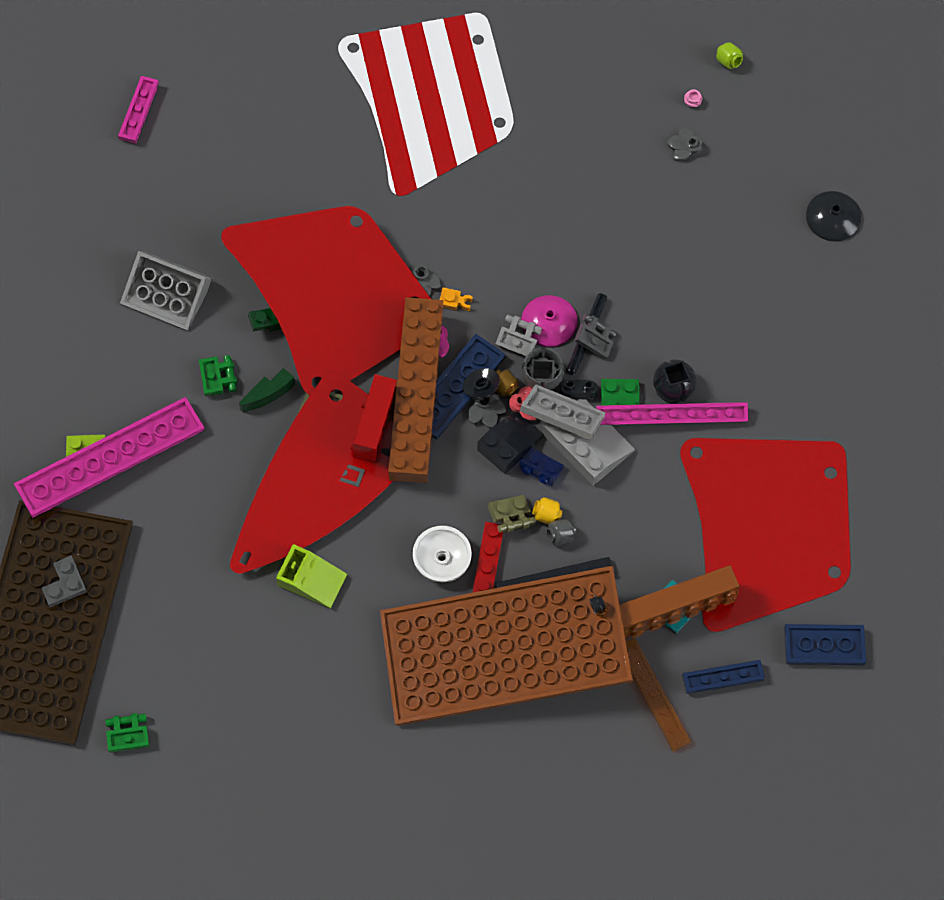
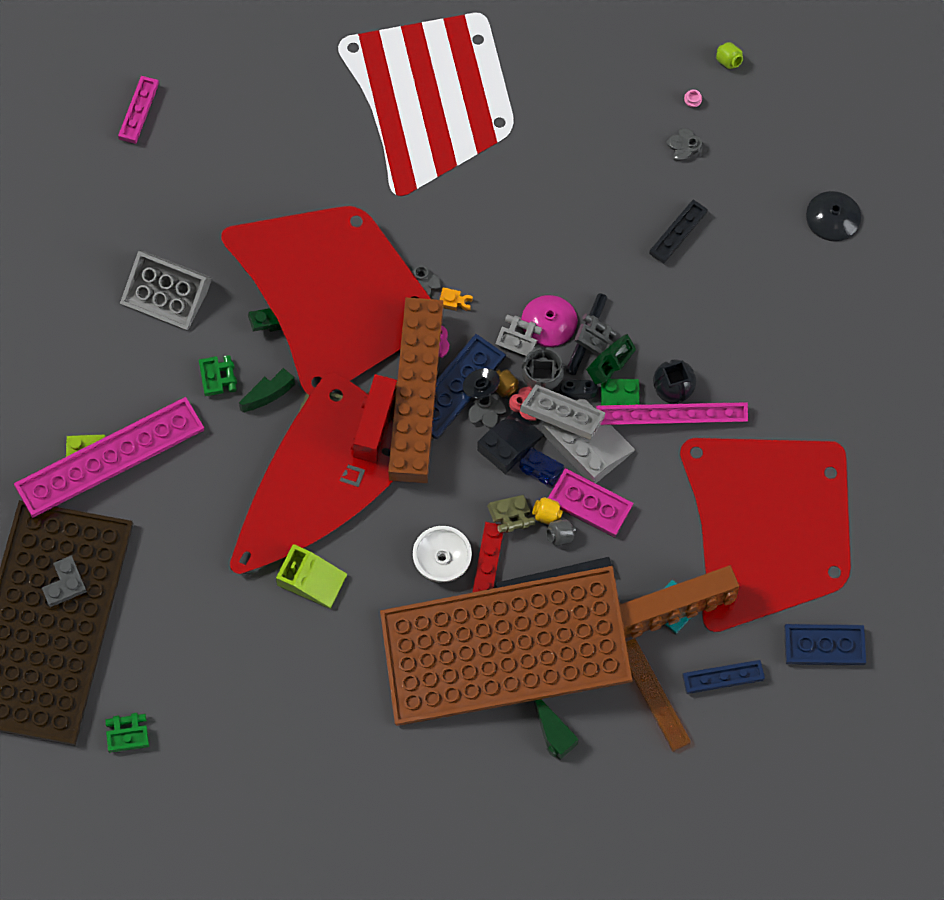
black plate [589,595,606,614] -> none
none -> dark green slope [534,699,579,760]
none -> dark pink plate [548,468,634,537]
none -> dark green slope [586,334,636,385]
none -> black plate [649,199,708,264]

